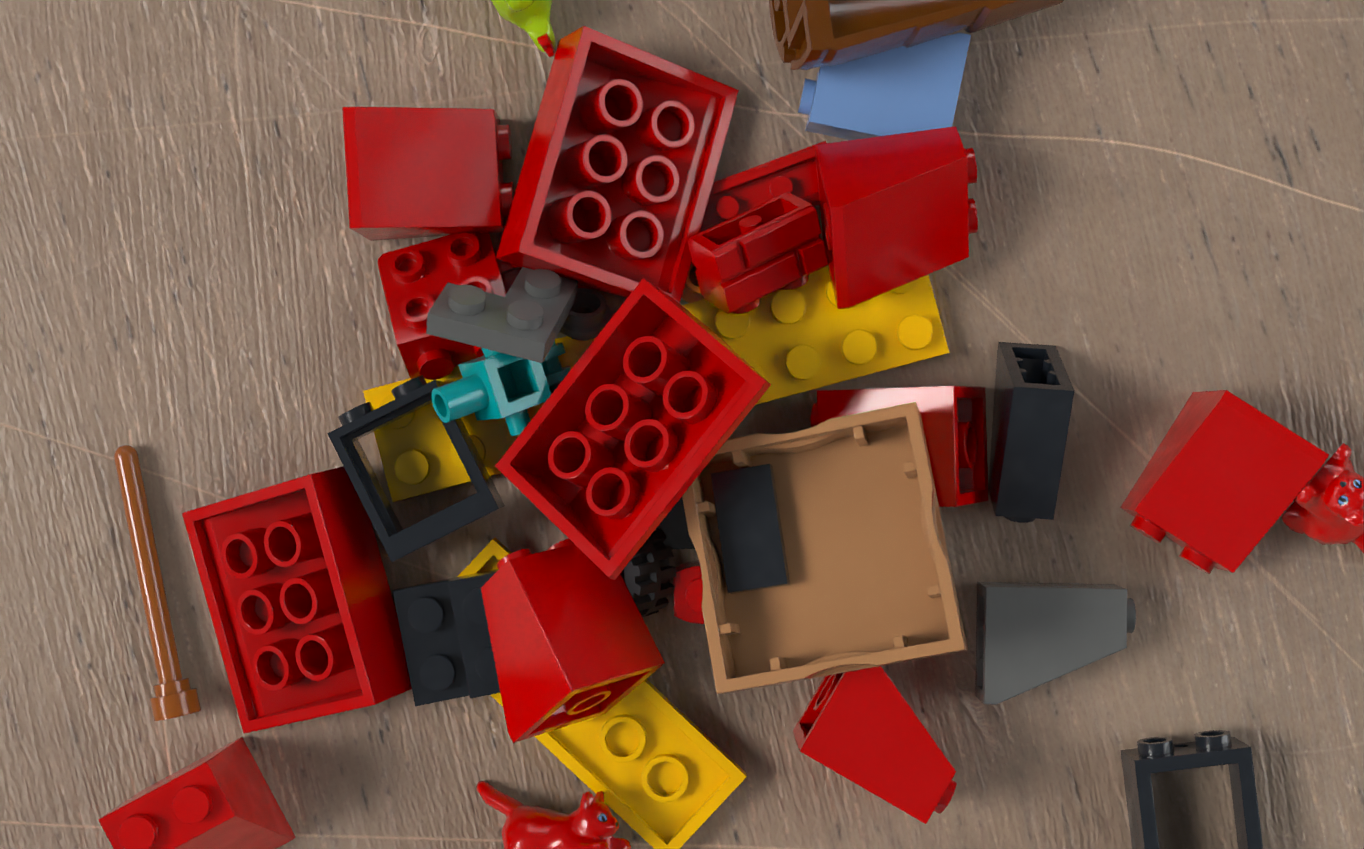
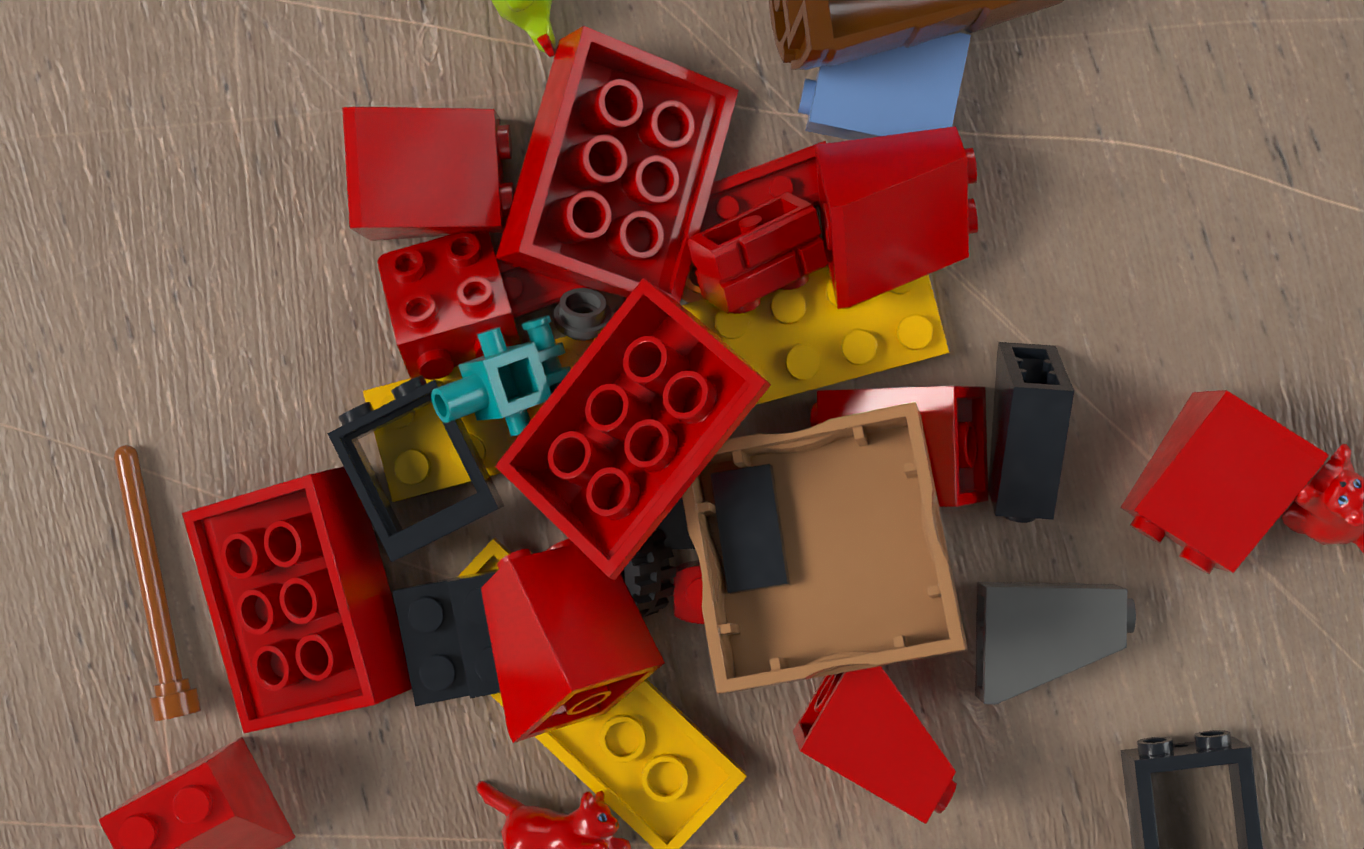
dark grey plate [426,267,579,363] -> none

